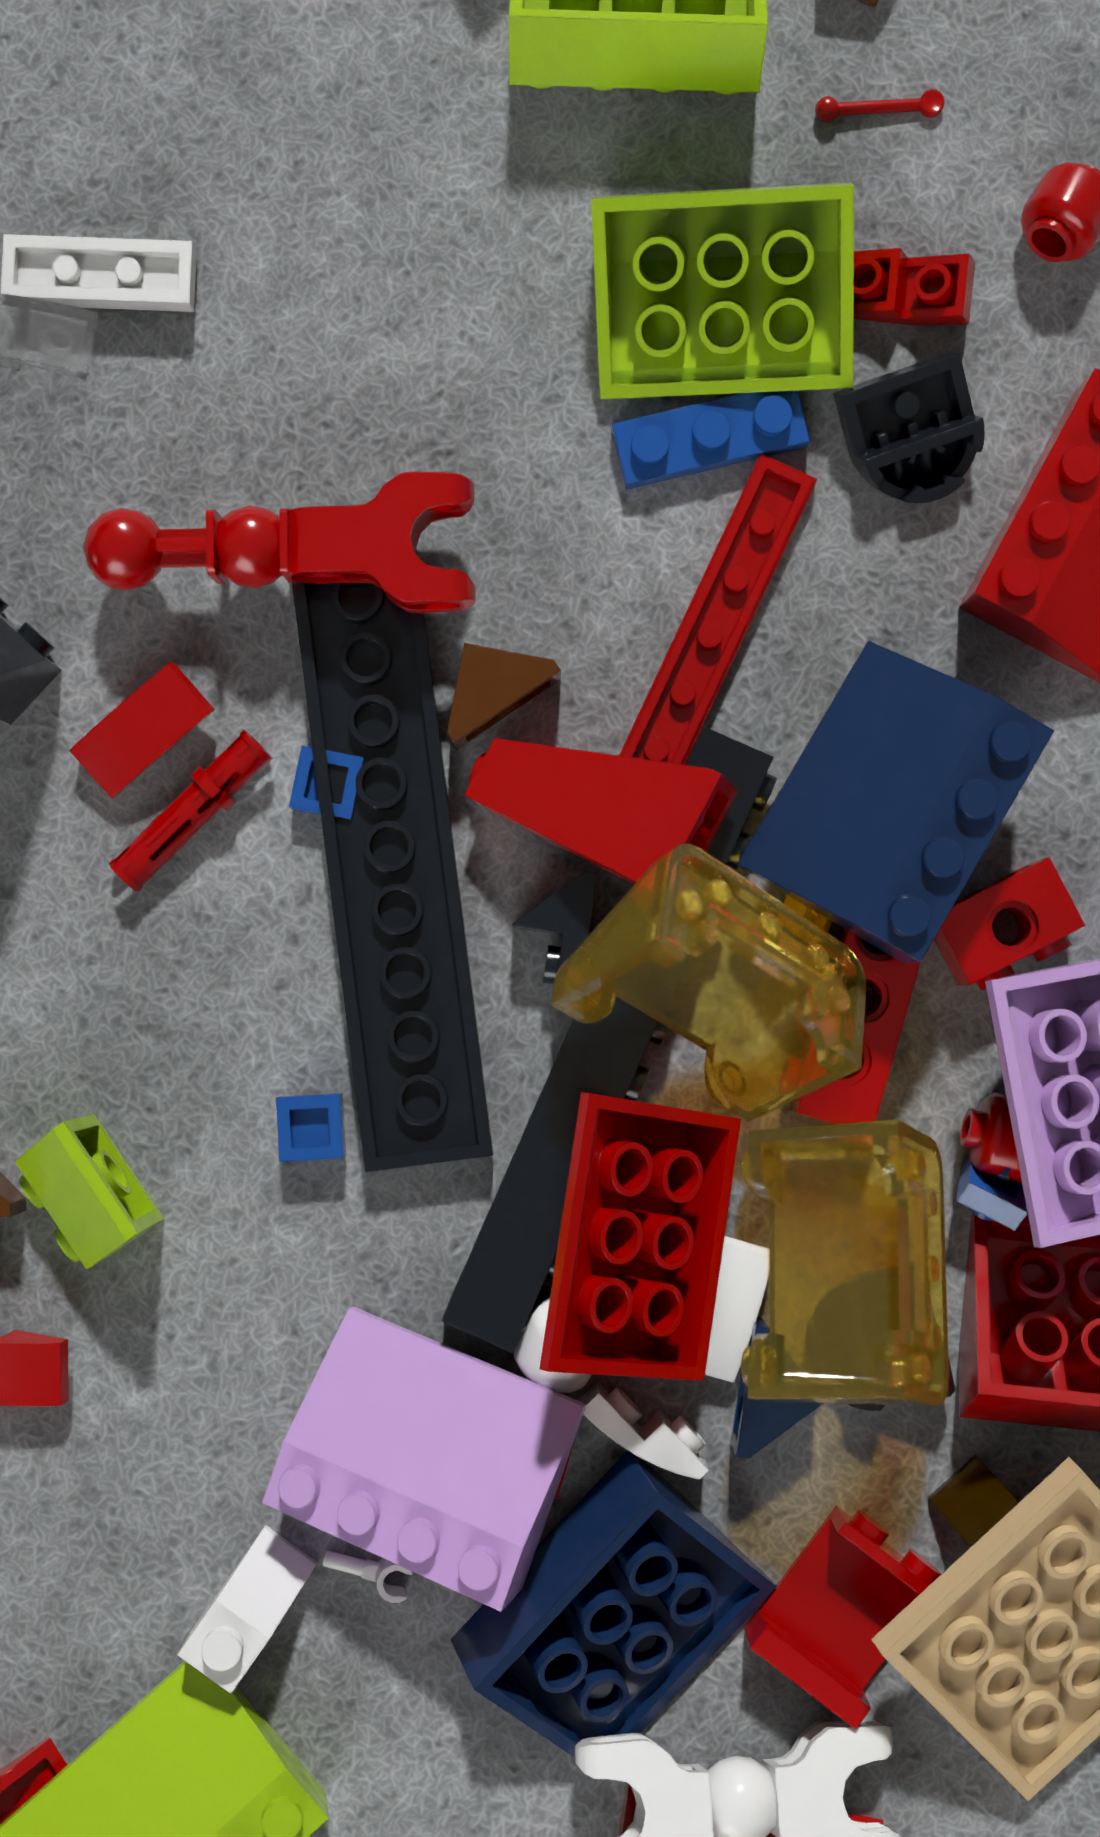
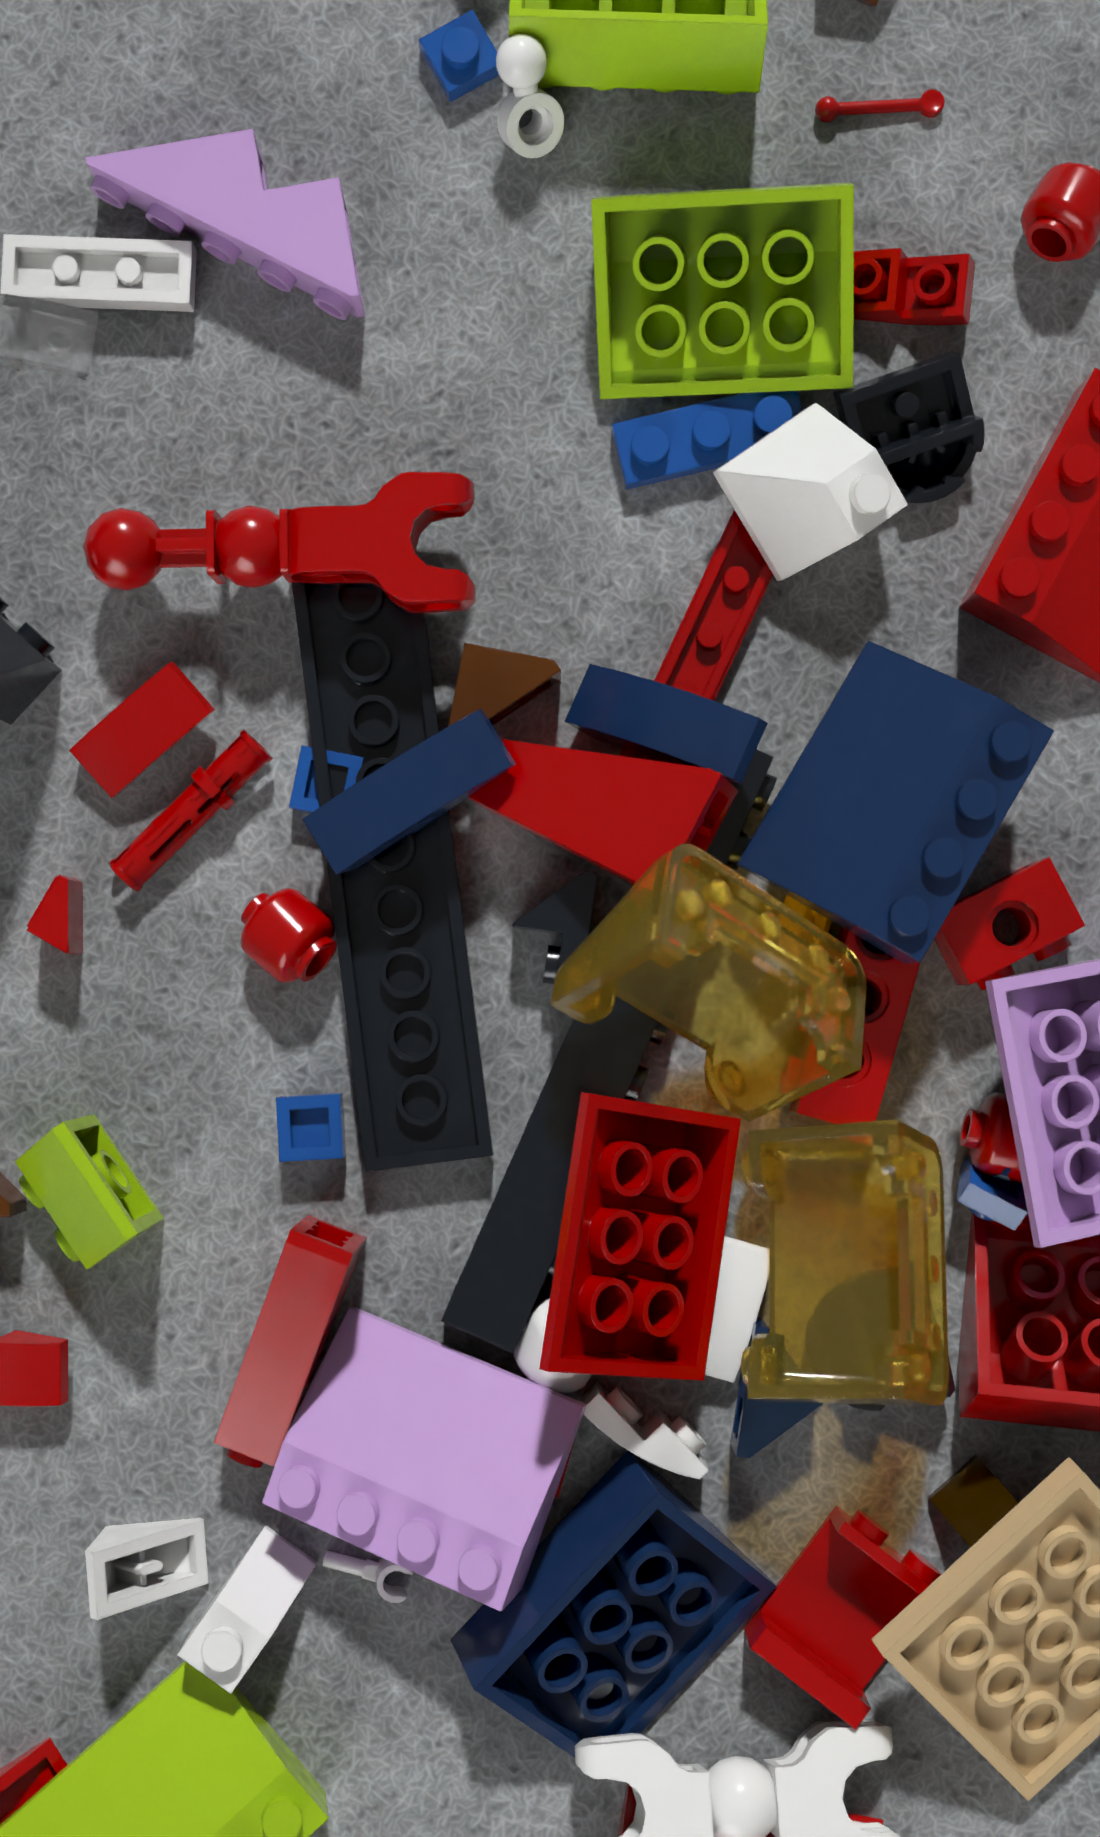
none -> red slope [27,874,83,955]
none -> lavender slope [85,129,365,320]
none -> white slope [85,1518,209,1620]
none -> red slope [213,1215,366,1468]
none -> red head [240,888,337,983]
none -> dark blue slope [302,709,516,875]
none -> blue plate [418,9,499,102]
none -> white plate [496,34,564,158]
none -> dark blue slope [564,664,768,784]
none -> white slope [712,403,908,581]

